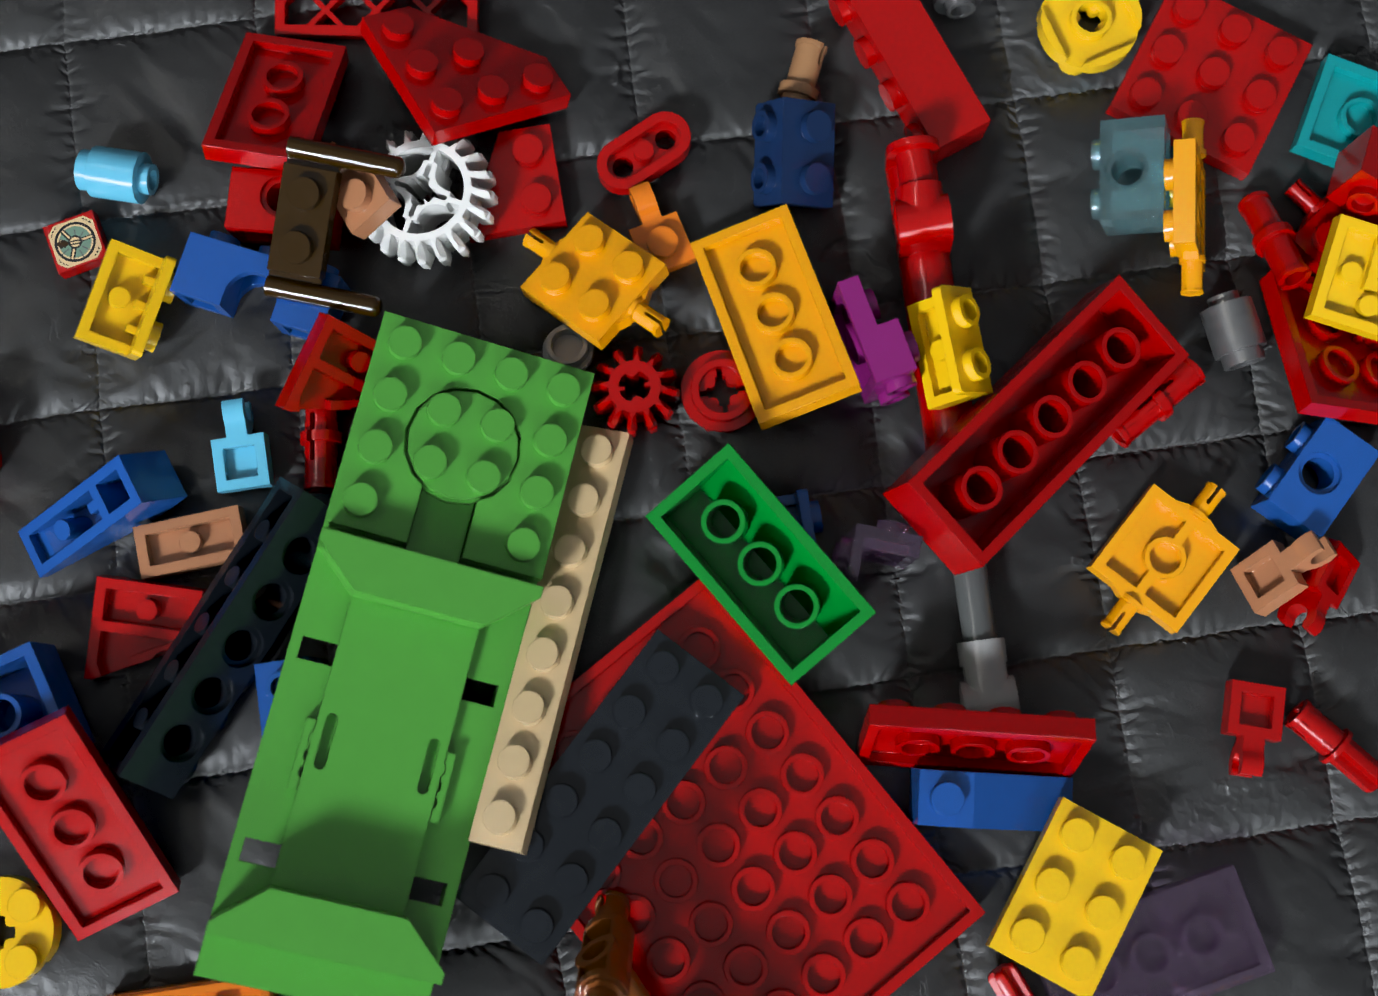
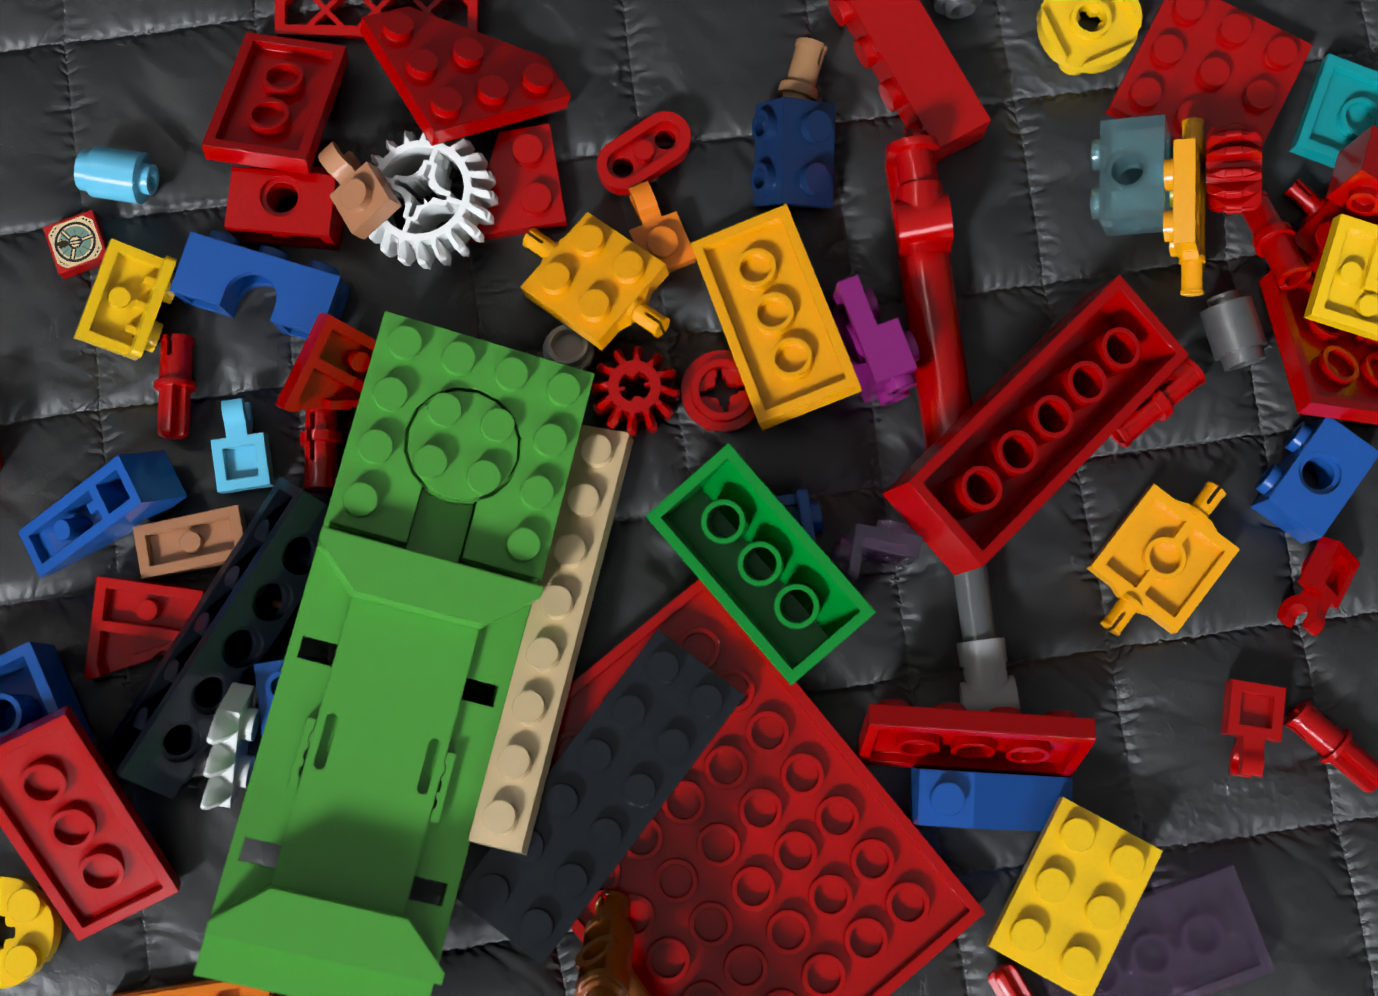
dark brown plate [264,136,406,317] -> none
yellow bracket [907,285,993,410] -> none
nougat plate [1230,531,1338,617] -> none
none -> red axle [153,333,197,440]
none -> white plate [200,682,260,810]
none -> red gear [1206,123,1262,214]

